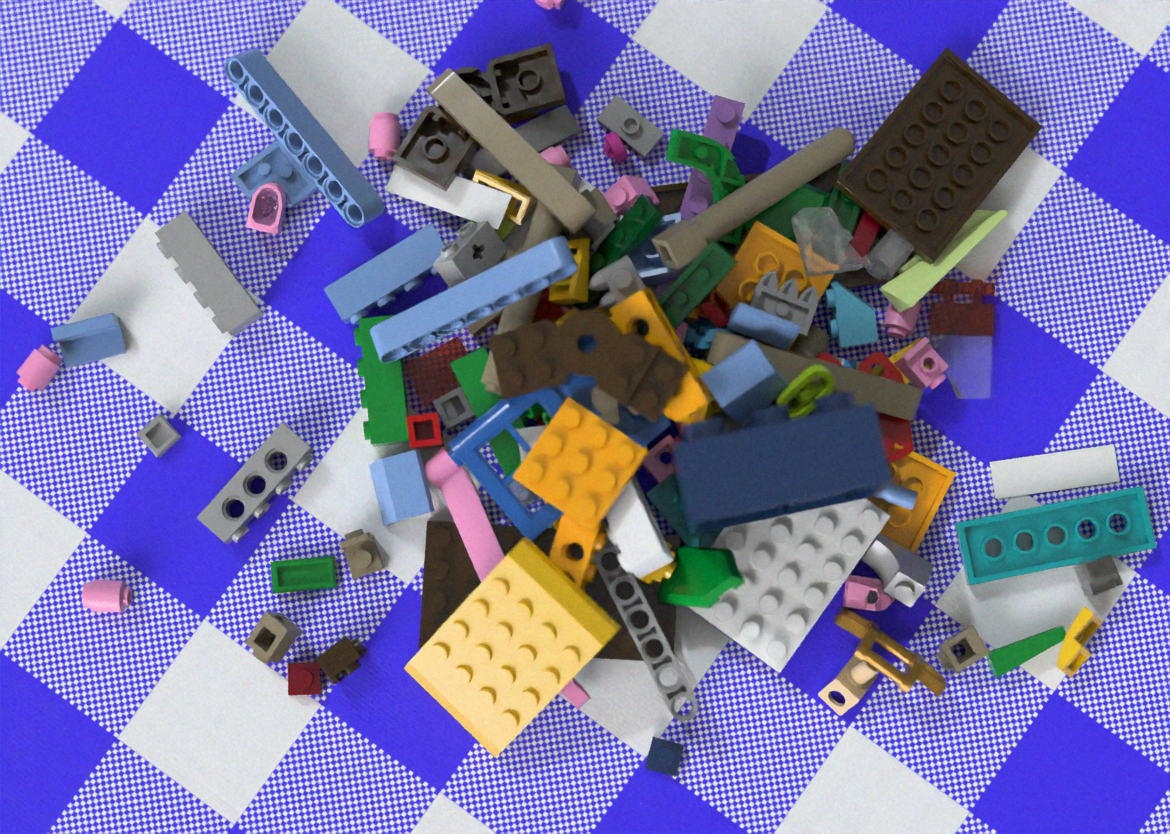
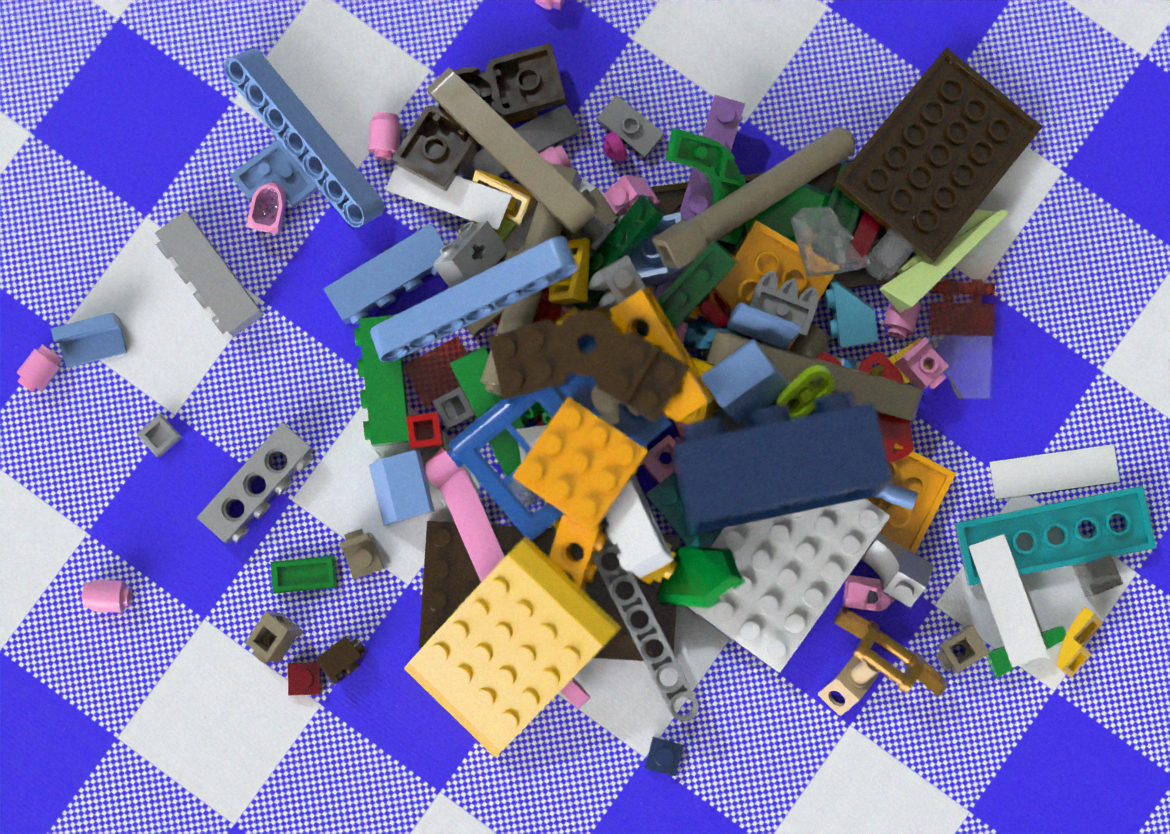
none -> white sticker [968,534,1048,668]

